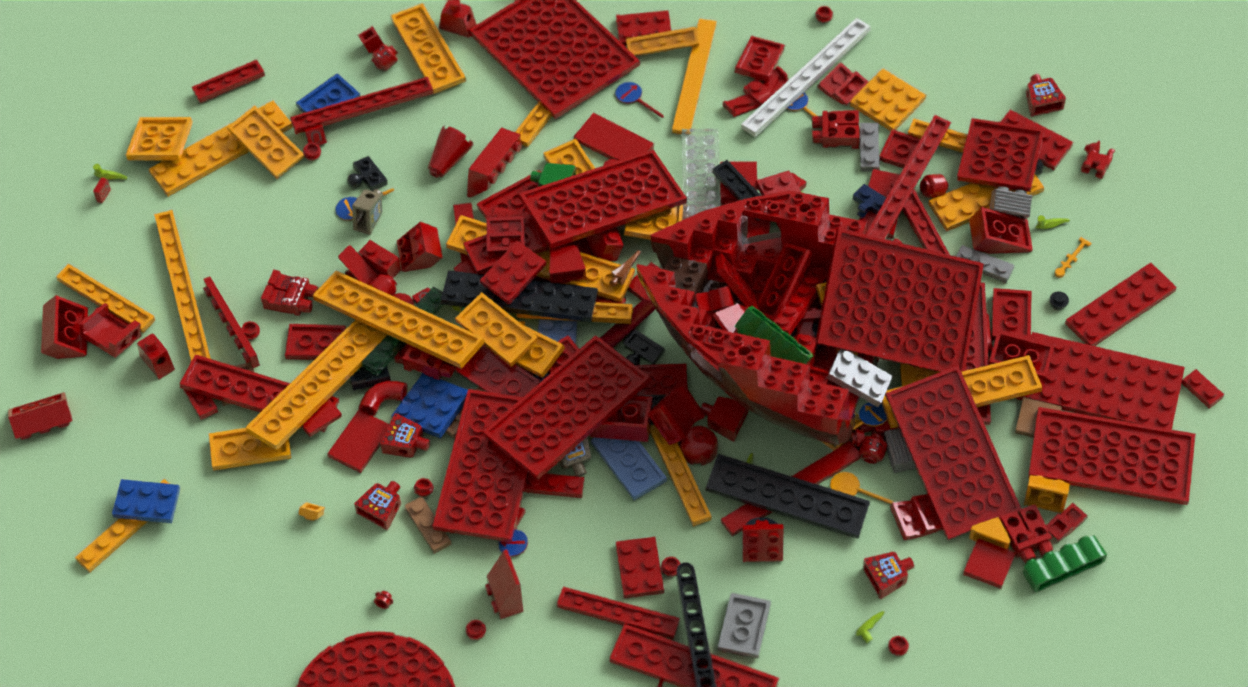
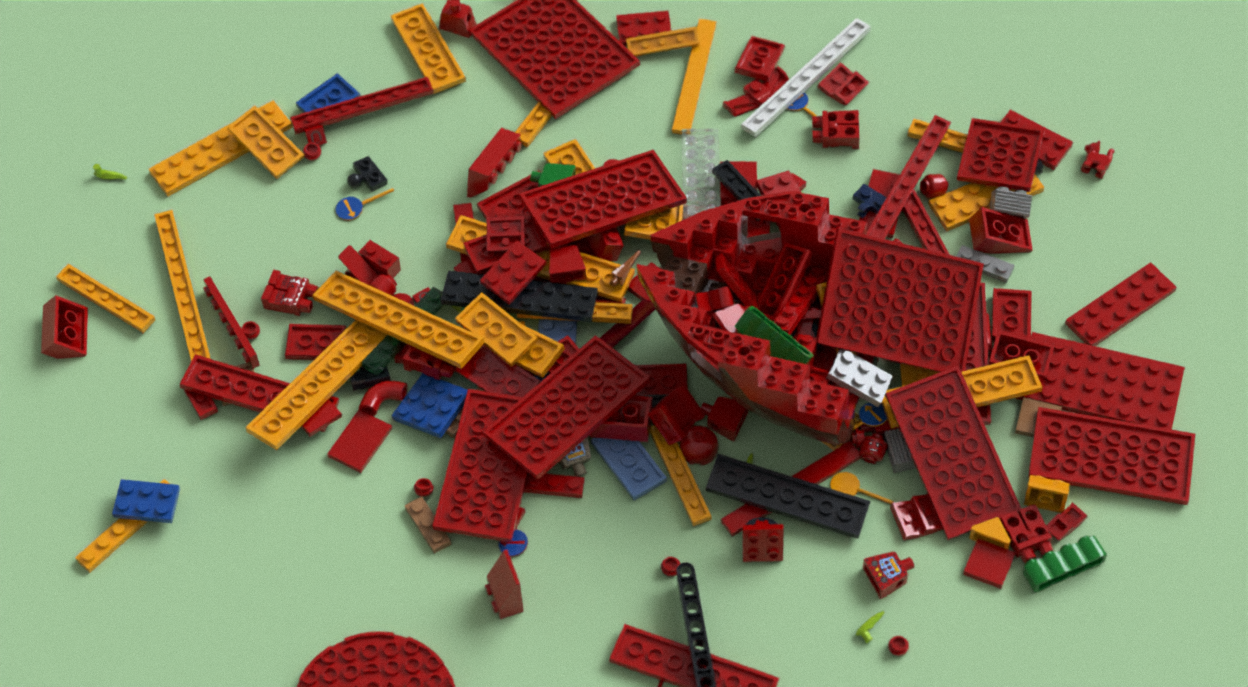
red slope [8,392,73,440] -> none
red panel [80,303,141,358] -> none
red tile [93,177,111,204] -> none
light orange plate [126,117,193,160] -> none
red torso [137,333,175,380] -> none
red plate [192,59,265,103] -> none
light orange plate [209,428,291,471] -> none
light orange plate [298,502,325,521] -> none
dark tan torso [352,189,383,235] -> none
red torso [354,481,401,530] -> none
red plate [358,26,384,54] -> none
red head [371,44,398,71] -> none
red plate [374,591,393,609] -> none
red torso [380,413,431,458] -> none
red slope [397,221,443,272] -> none
red cone [428,126,473,178] -> none
red plate [466,620,486,640] -> none
red plate [557,586,680,639] -> none
red tile [573,112,654,161] -> none
blue piece [615,82,664,118] -> none
red plate [616,536,664,599] -> none
black plate [623,329,665,366] -> none
light grey plate [718,593,771,659] -> none
red plate [815,6,833,23] -> none
light orange plate [850,68,926,131] -> none
light grey plate [860,123,879,171] -> none
red tile [879,129,920,169] -> none
red torso [1026,74,1066,117] -> none
lime bar [1035,215,1070,229] -> none
black plate [1049,291,1069,310] -> none
light orange piece [1055,237,1092,278] -> none
red plate [1181,369,1224,409] -> none

